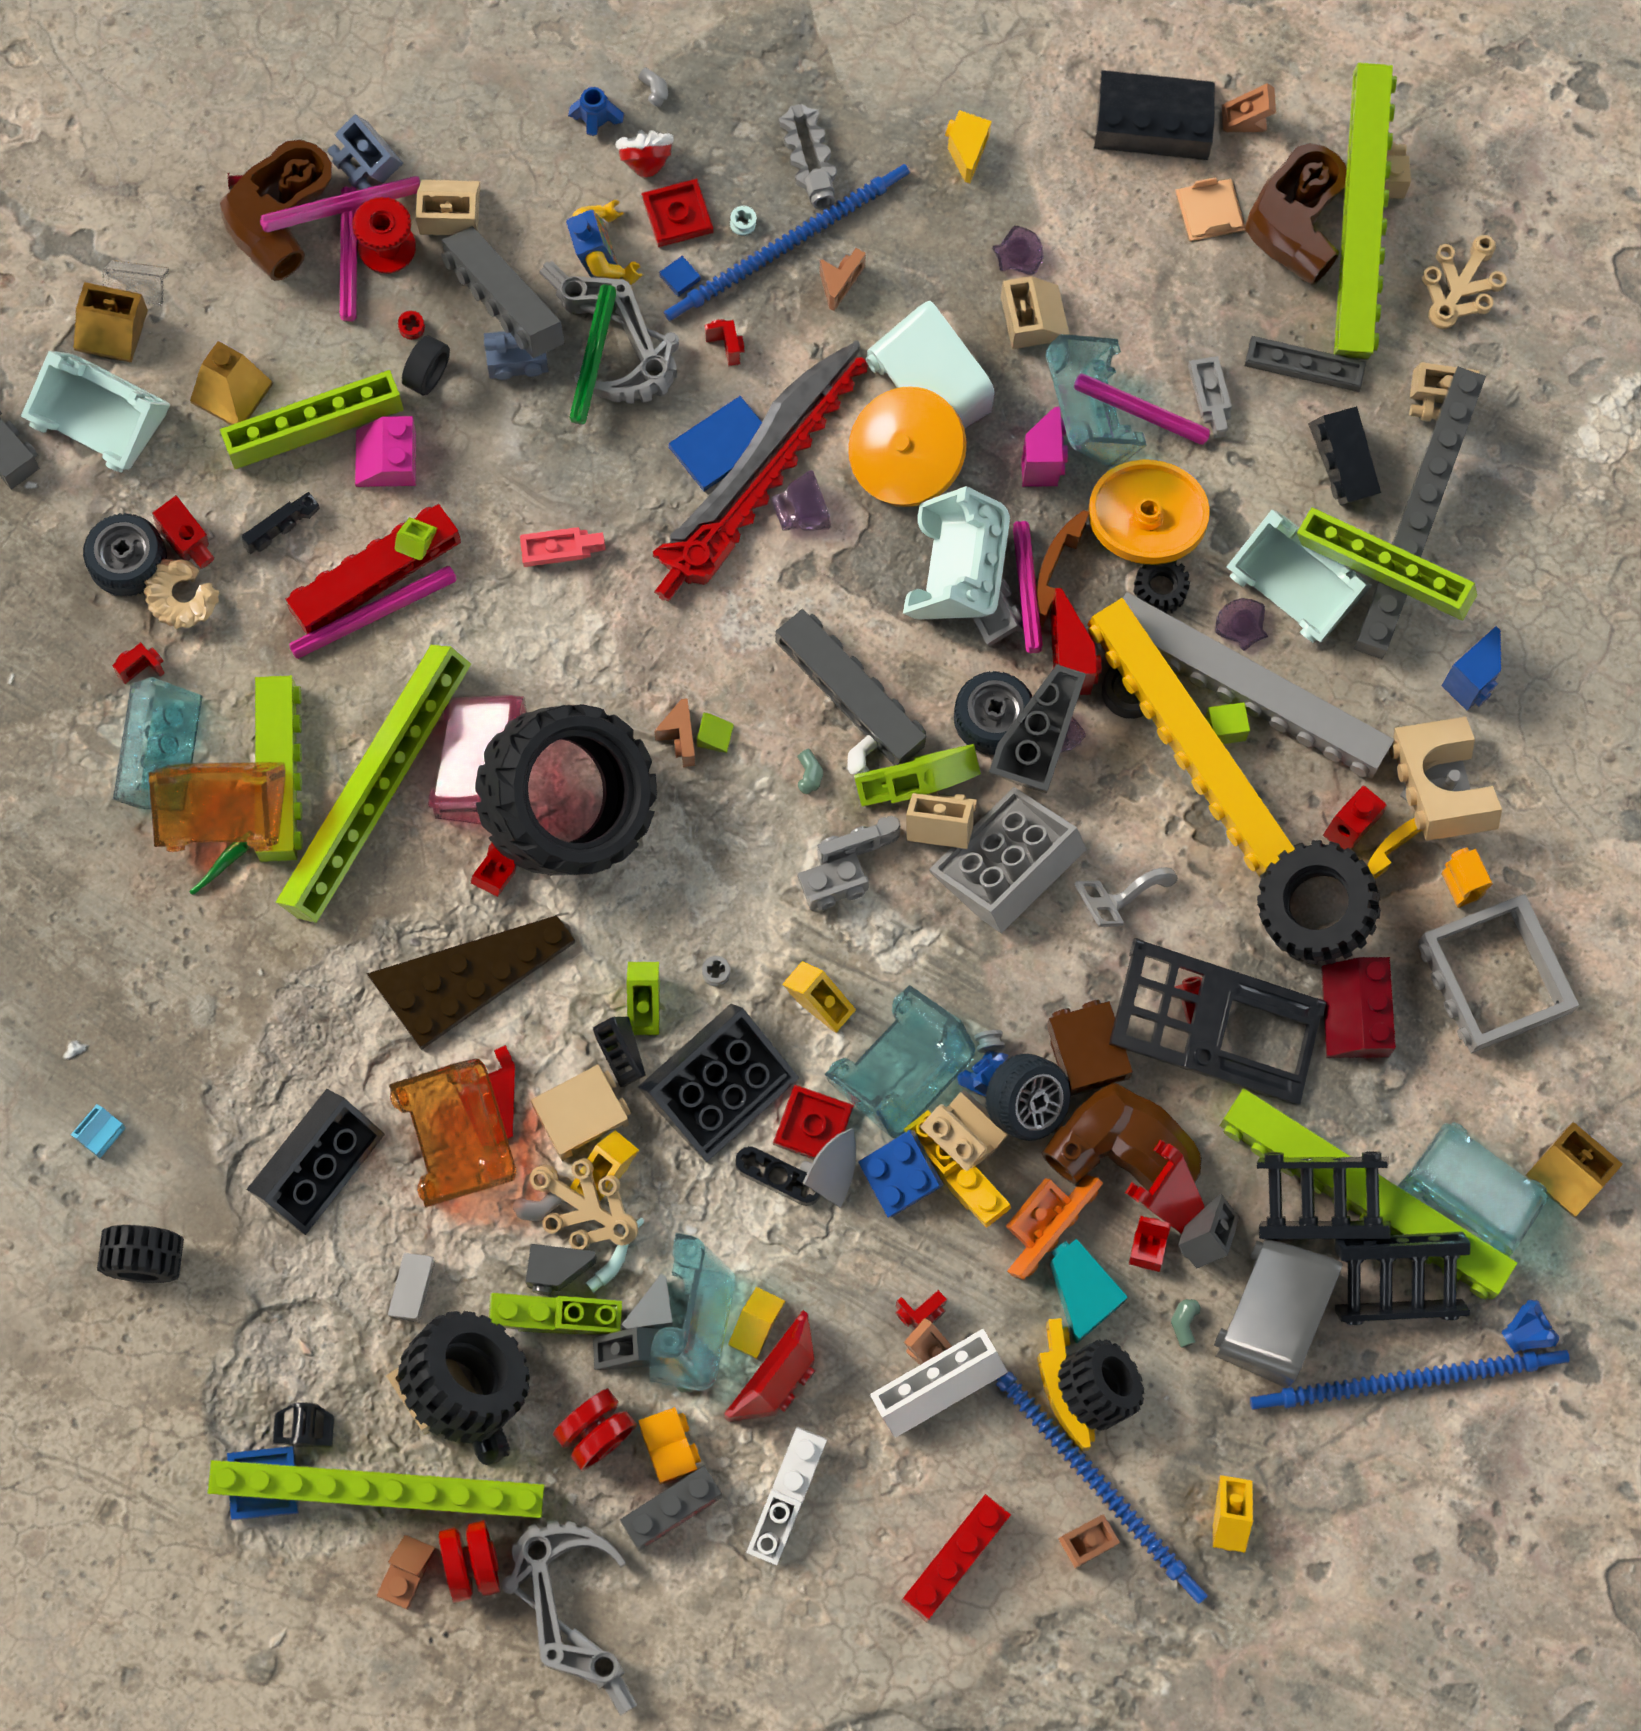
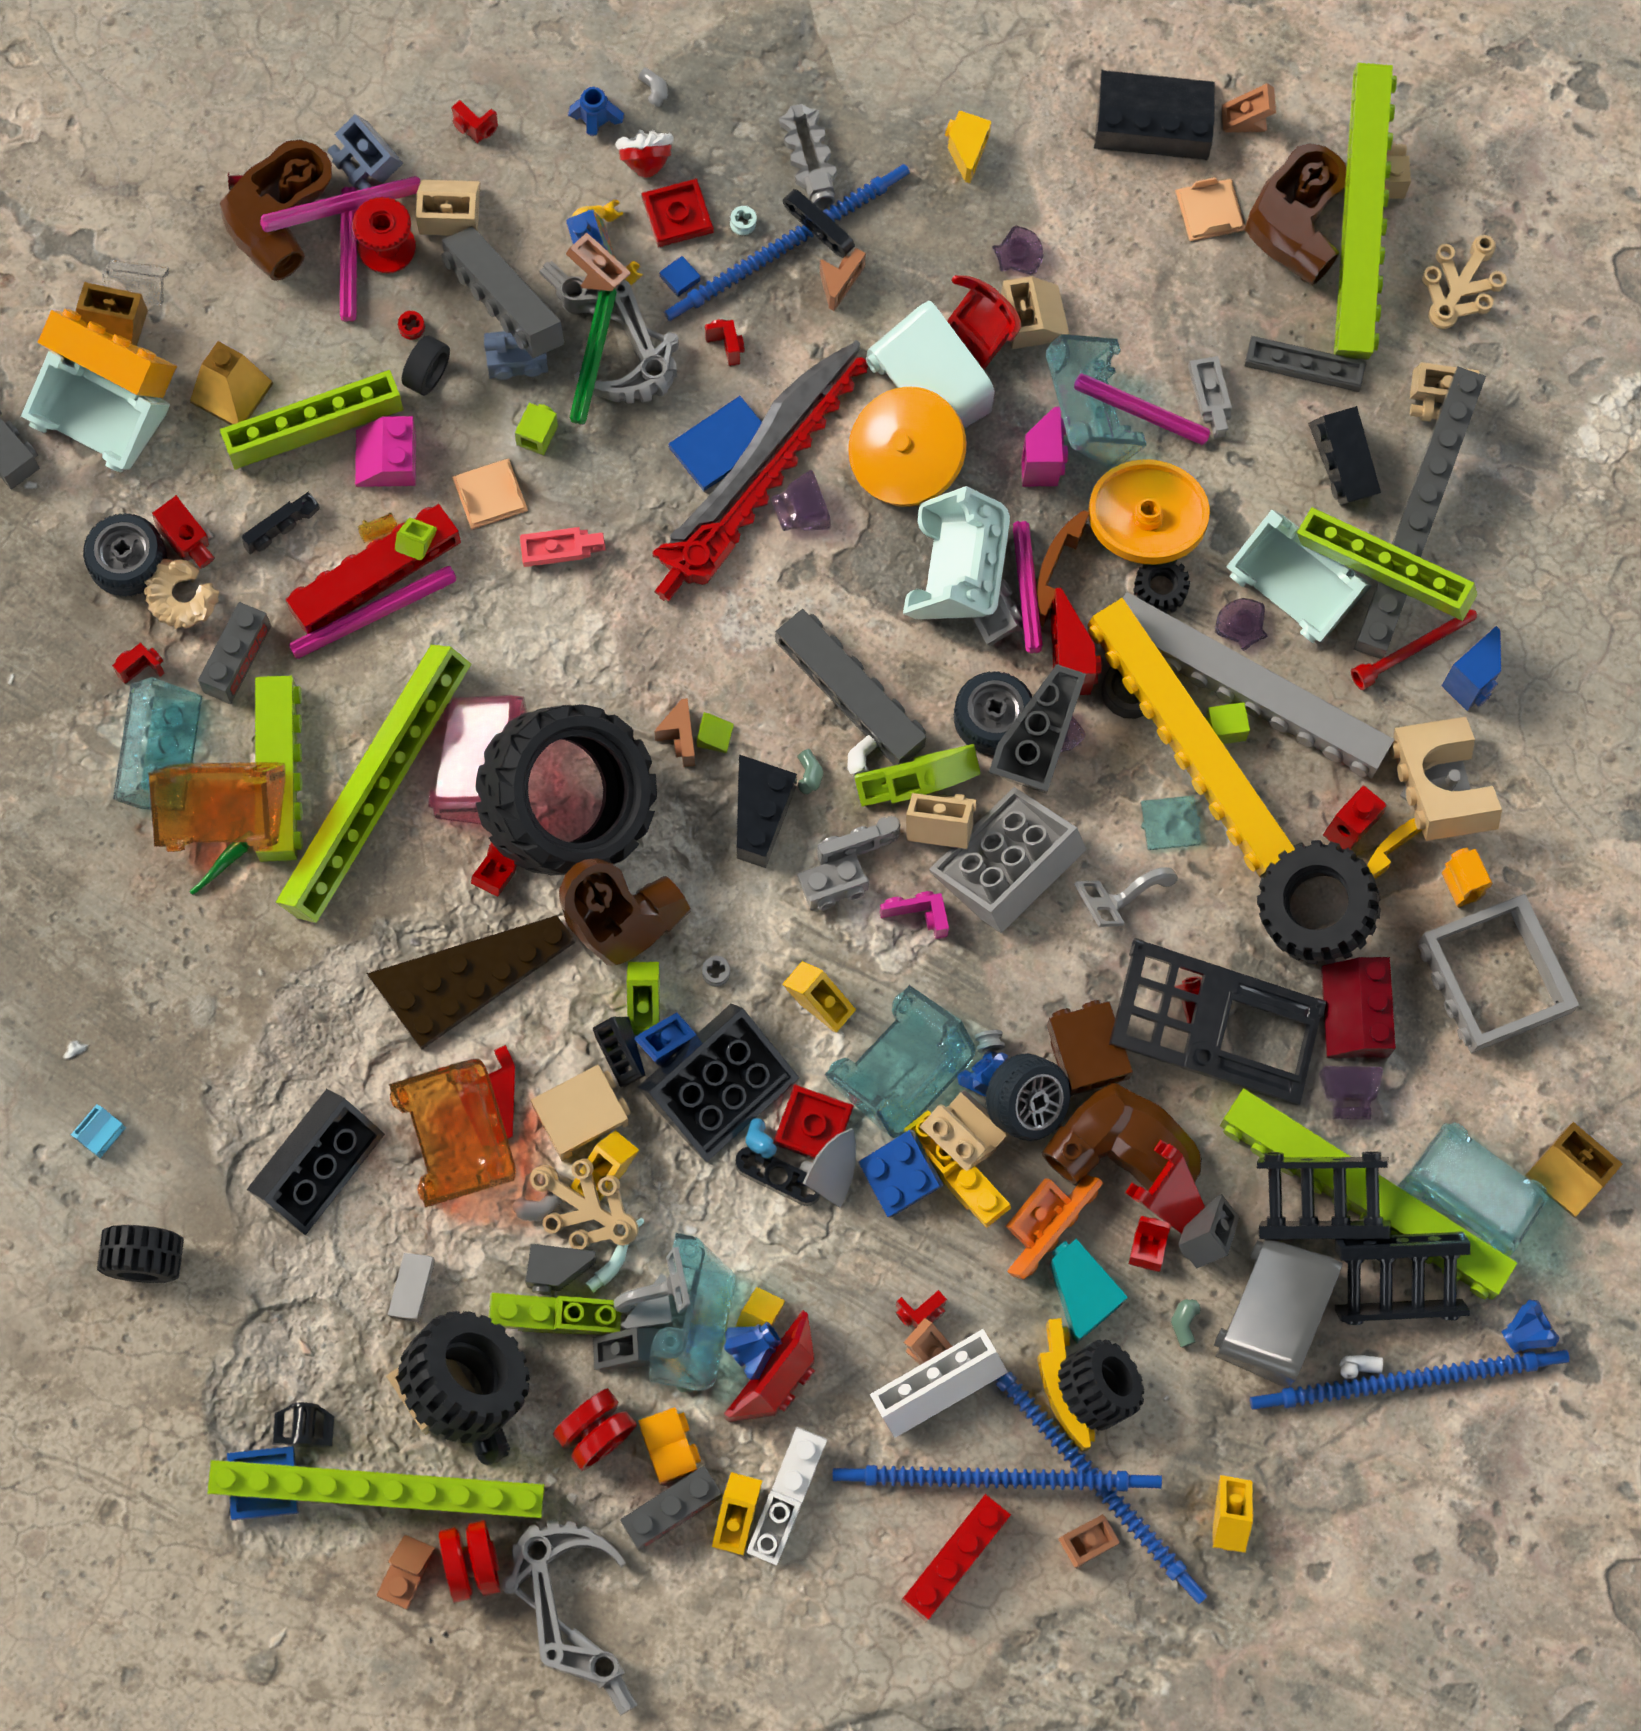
none -> light orange wedge [37,308,177,398]
none -> dark grey brick [198,602,271,704]
none -> clear yellow pin [357,512,397,543]
none -> red bracket [451,100,498,144]
none -> light nougat piece [452,458,528,530]
none -> lime brick [514,402,558,456]
none -> reddish brown piece [559,858,691,966]
none -> nougat slope [566,233,631,291]
none -> light grey piece [614,1247,690,1313]
none -> blue slope [635,1012,696,1067]
none -> yellow slope [712,1472,763,1555]
none -> blue rock [724,1322,782,1380]
none -> black wedge [736,754,797,868]
none -> dark azure arm [746,1118,777,1158]
none -> black beam [782,189,855,258]
none -> blue hose [832,1465,1162,1491]
none -> dark pink bracket [879,891,949,939]
none -> red piece [947,275,1021,370]
none -> clear light blue piece [1140,795,1201,851]
none -> clear purple piece [1319,1066,1383,1120]
none -> white arm [1339,1355,1383,1379]
none -> red piece [1351,609,1477,690]

